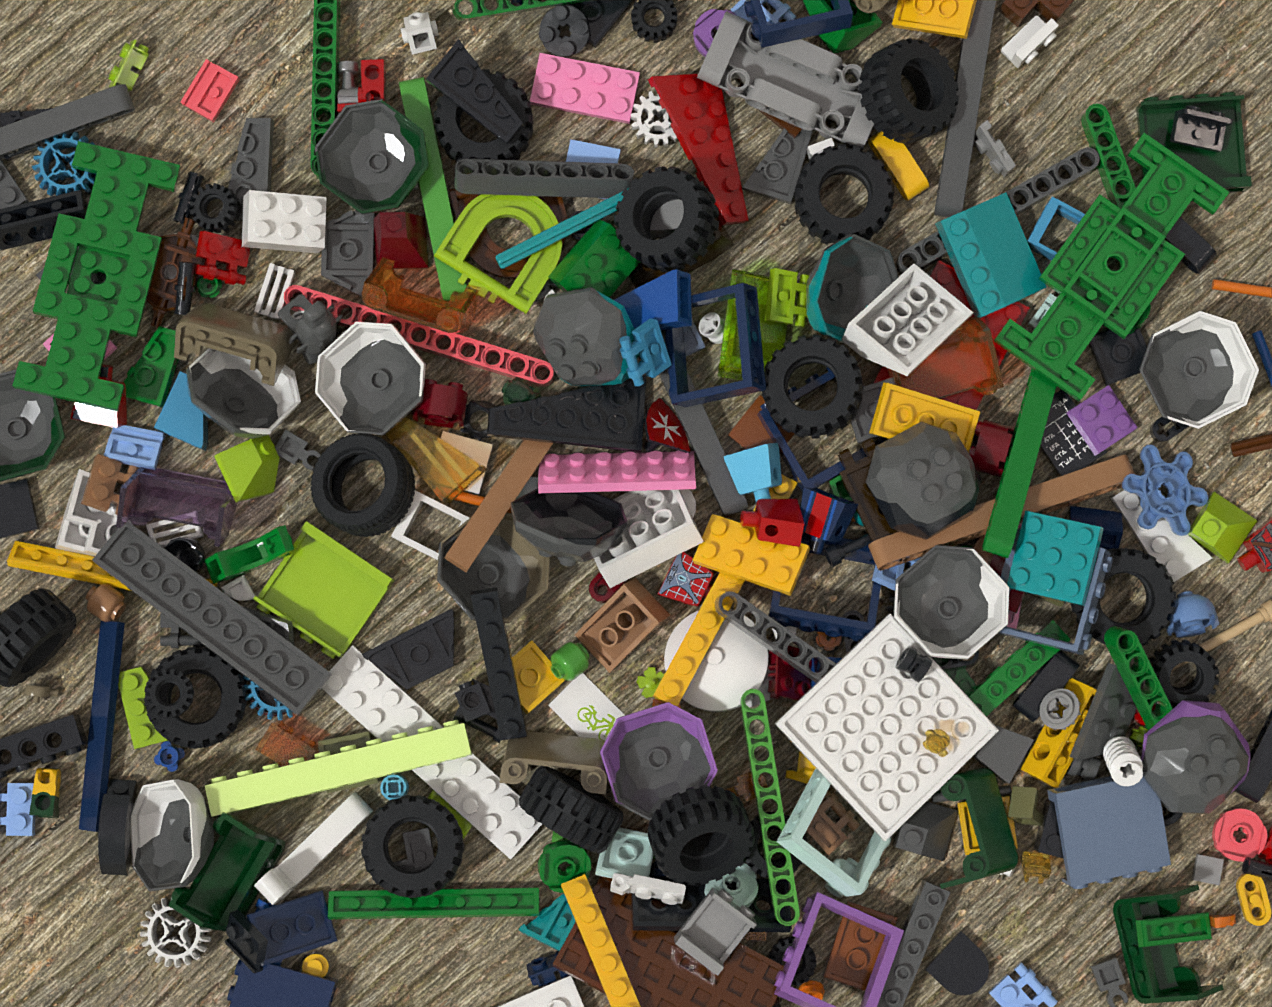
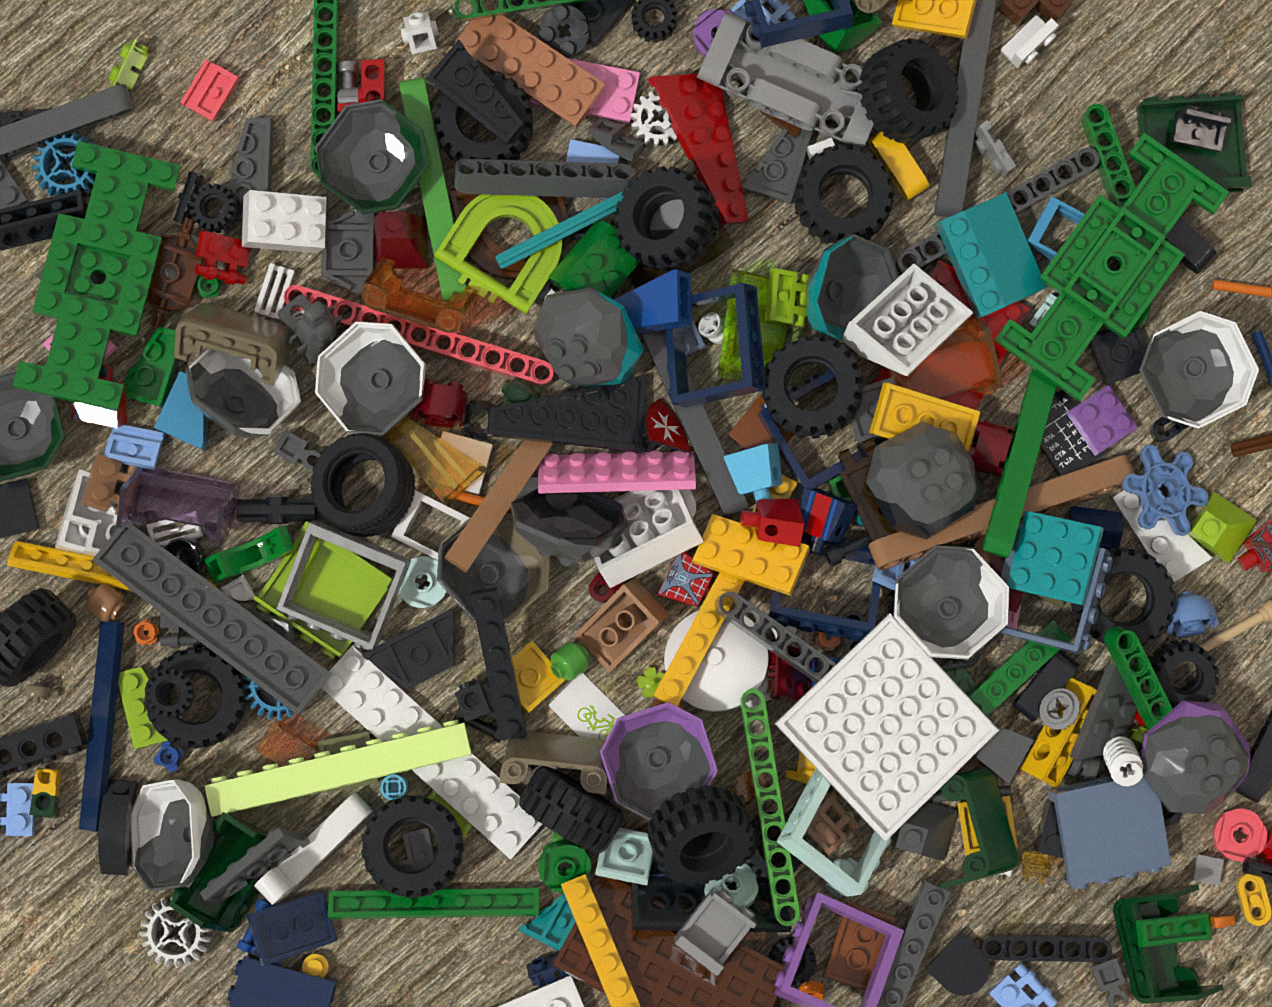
black pin [174,261,196,315] -> none
lime slope [214,435,280,503] -> none
black plate [225,910,268,974] -> none
white hinge [610,873,686,905] -> none
dark azure plate [619,318,672,386] -> none
black wheel [895,646,933,682] -> none
clear yellow plate [923,729,950,757] -> none
olive panel [1008,786,1044,826] -> none
none -> orange plate [133,620,159,645]
none -> dark grey wing [200,827,310,904]
none -> black piece [236,497,317,524]
none -> light grey window [277,520,411,650]
none -> light aqua plate [399,556,447,608]
none -> nougat plate [454,3,607,128]
none -> dark grey slope [589,117,645,162]
none -> black beam [979,934,1112,962]

